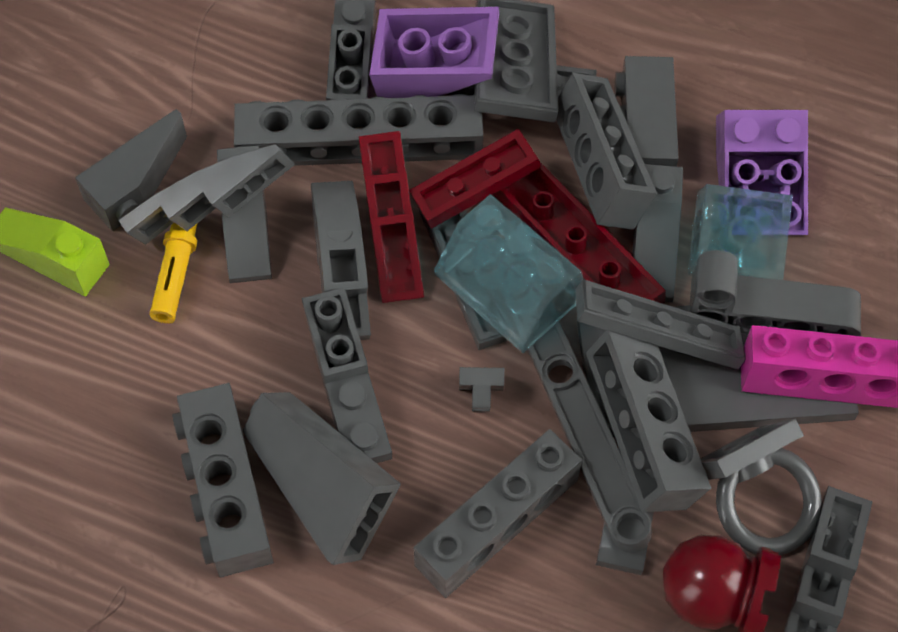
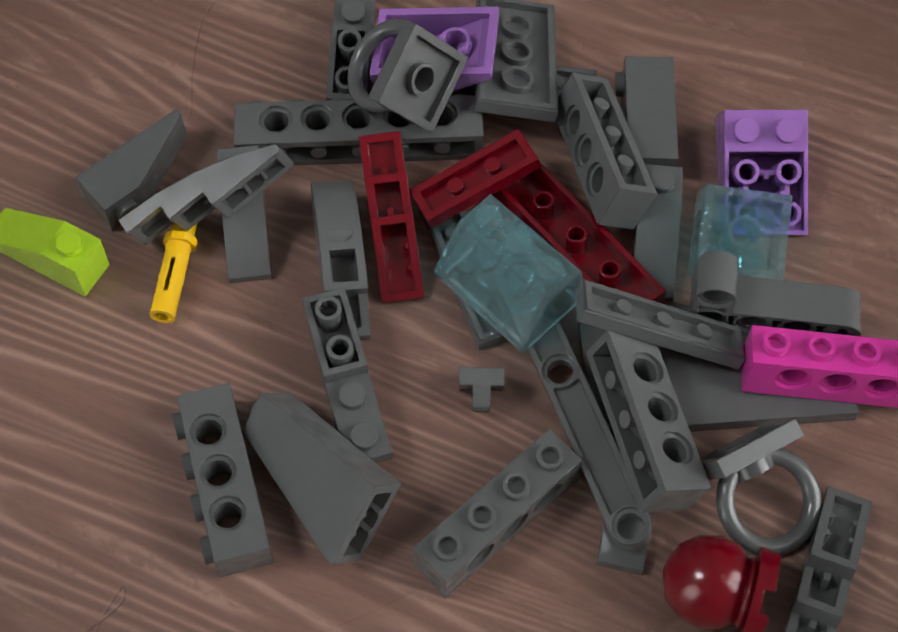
none -> dark grey tile [347,18,469,133]

